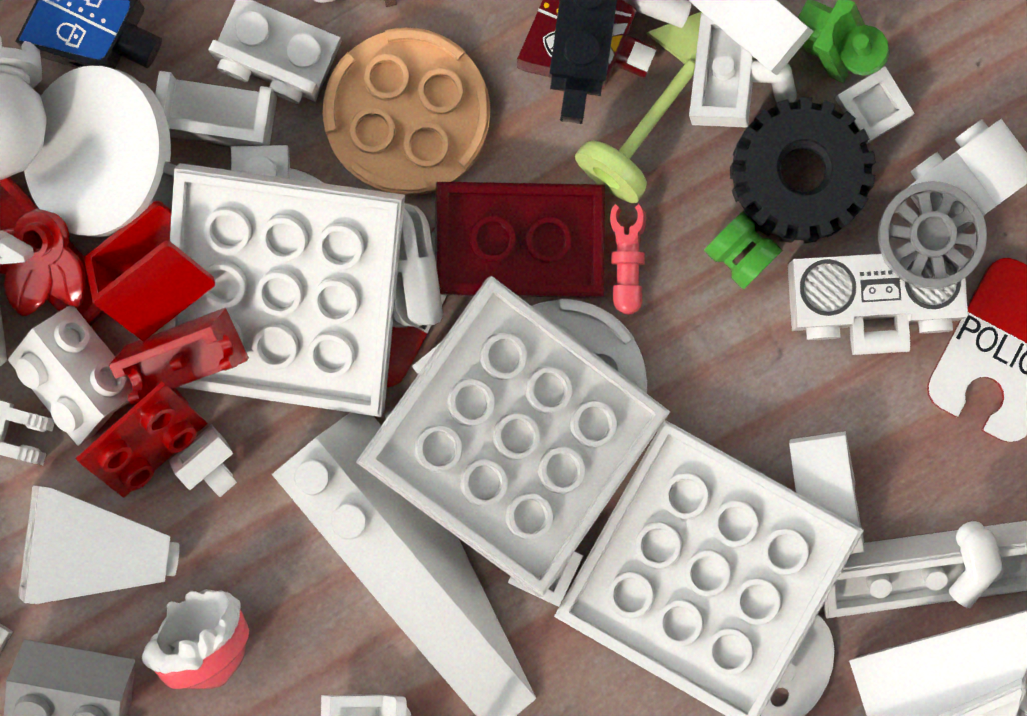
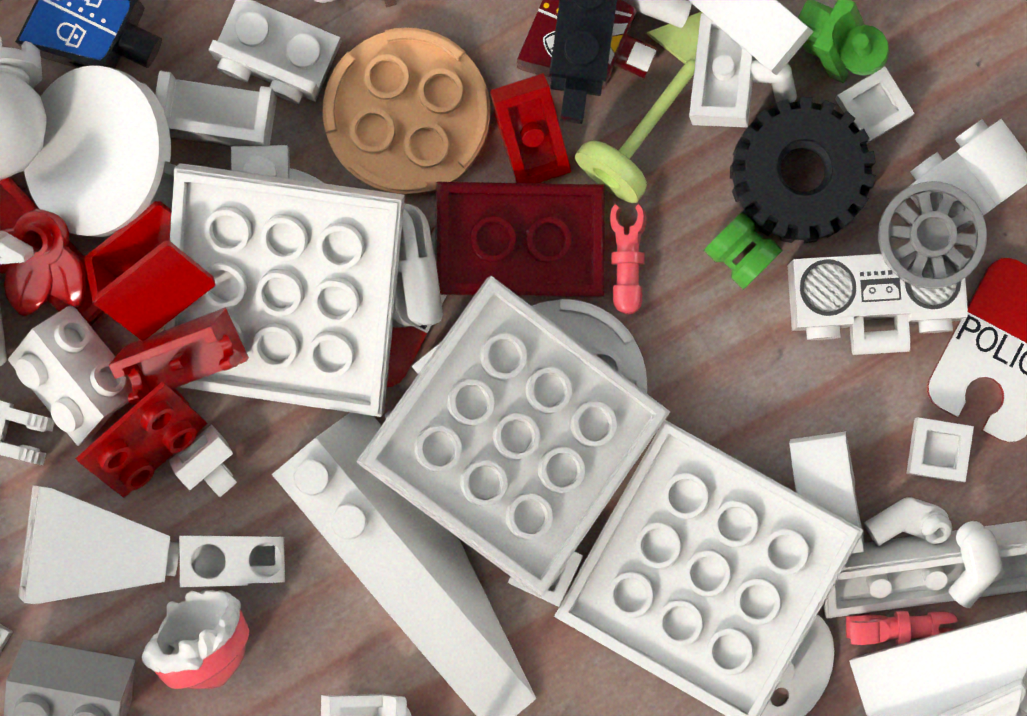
none -> white leg [179,536,285,587]
none -> red slope [490,73,572,183]
none -> coral piece [846,611,958,645]
none -> white arm [864,497,952,546]
none -> white plate [906,417,974,483]

